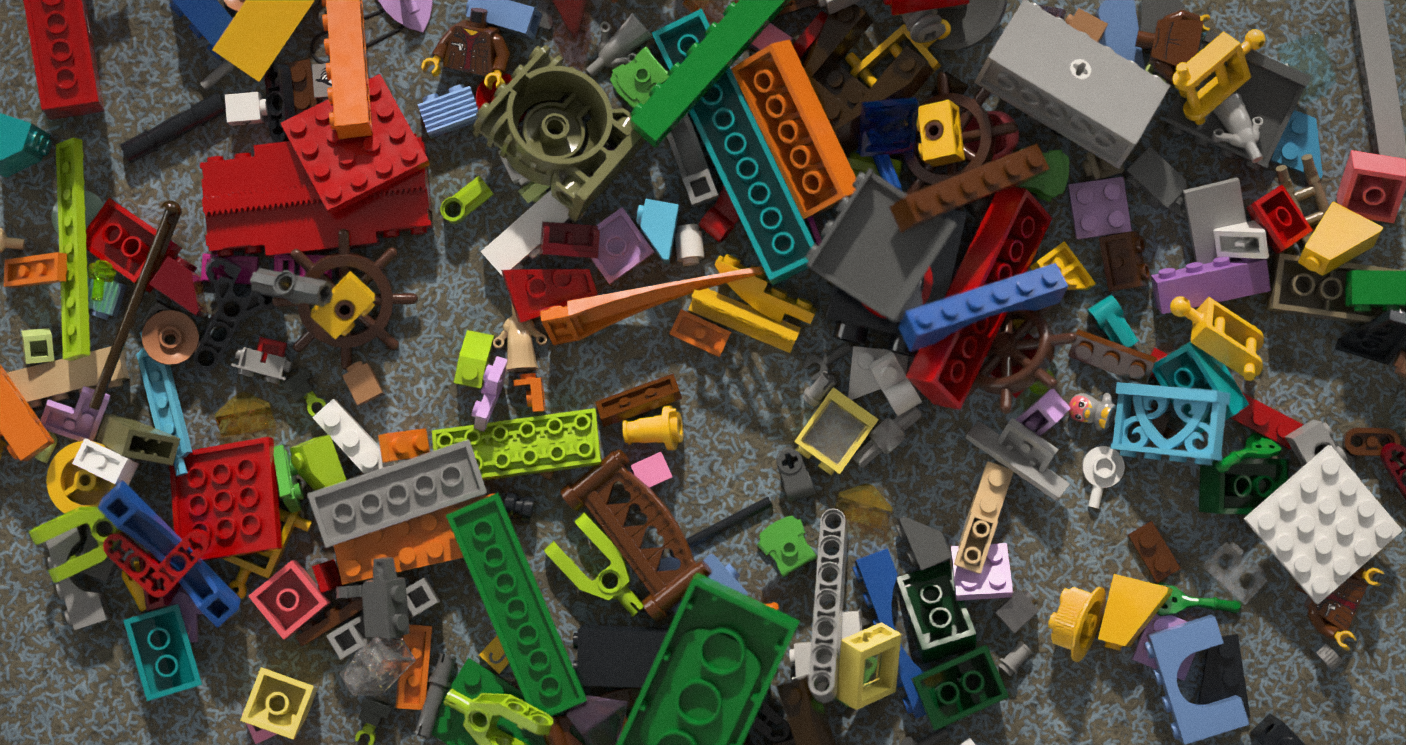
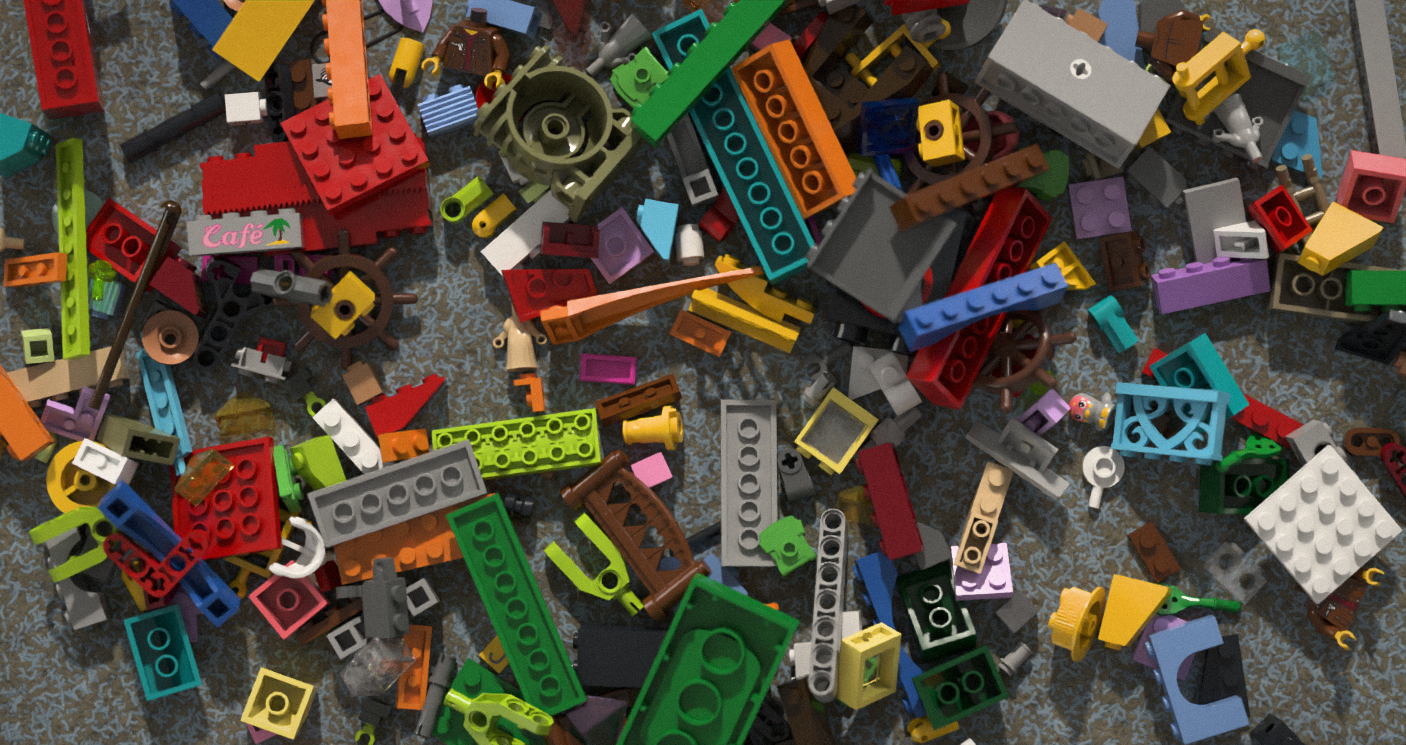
lime slope [454,330,494,389] -> none
lavender plate [471,356,507,432] -> none
reddish brown plate [1068,329,1157,385] -> none
yellow piece [1170,296,1264,381] -> none
light grey axle [1316,644,1343,671] -> none
none -> clear yellow slope [175,448,234,507]
none -> light grey brick [187,208,306,257]
none -> white helmet [269,516,328,578]
none -> red slope [365,374,447,439]
none -> yellow piece [388,38,425,89]
none -> yellow piece [472,193,518,238]
none -> dark pink tile [579,353,637,385]
none -> light grey plate [720,400,778,568]
none -> dark red brick [856,442,925,560]
none -> yellow piece [908,715,959,743]
none -> yellow brick [1135,108,1171,151]

